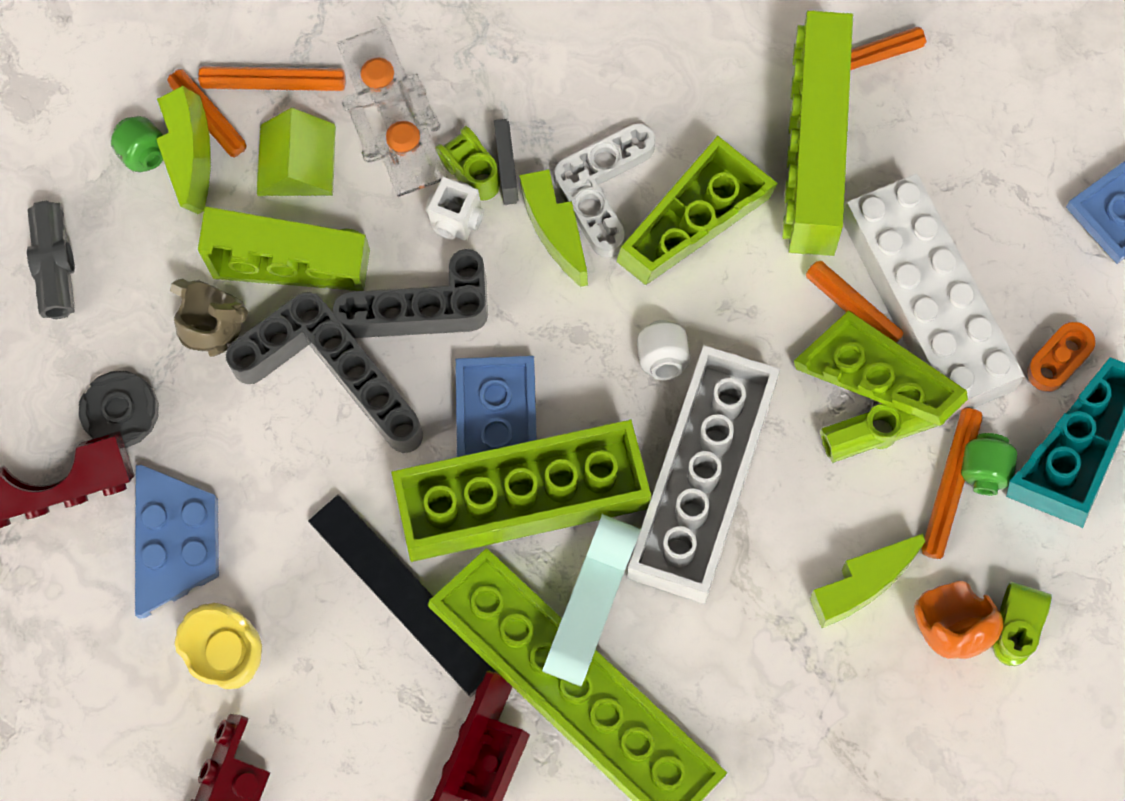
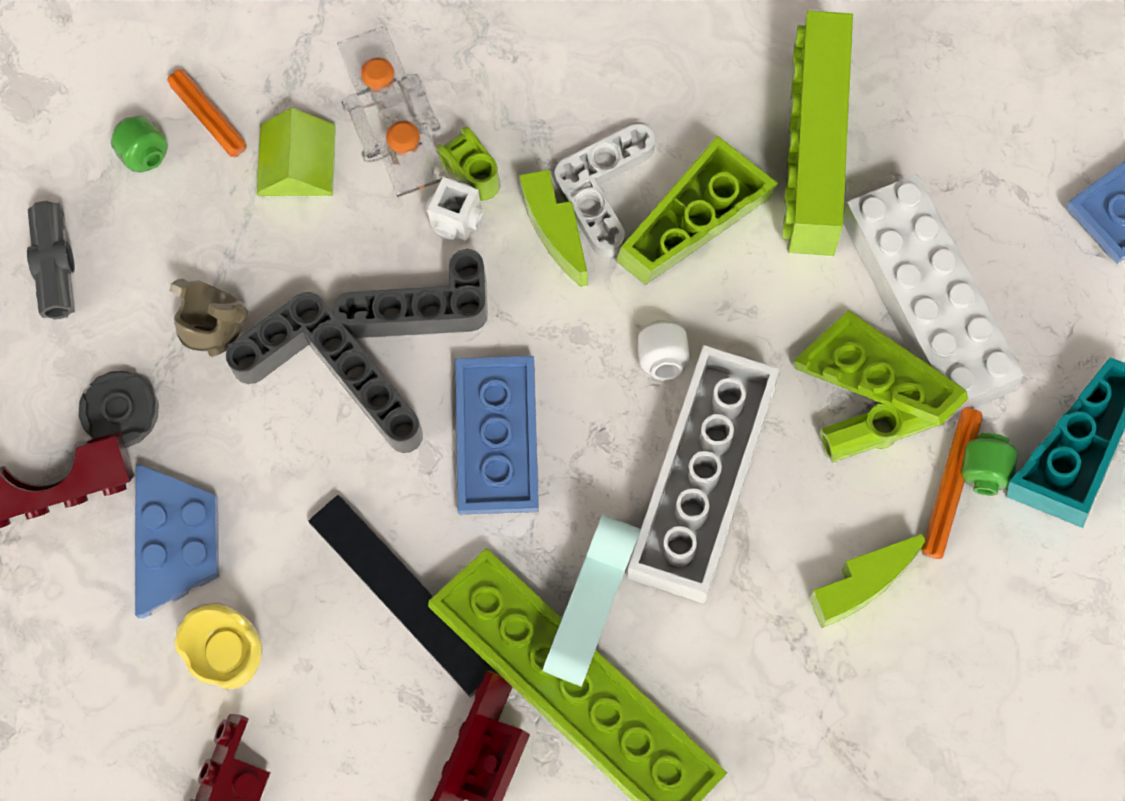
lime slope [156,86,211,214] -> none
orange axle [198,66,346,91] -> none
lime wedge [198,206,370,291] -> none
lime brick [391,419,651,562] -> none
dark grey tile [494,119,519,205] -> none
orange axle [806,261,903,343] -> none
orange axle [851,27,926,70] -> none
orange piece [914,581,1003,659] -> none
lime piece [993,581,1052,666] -> none
orange plate [1027,322,1095,392] -> none

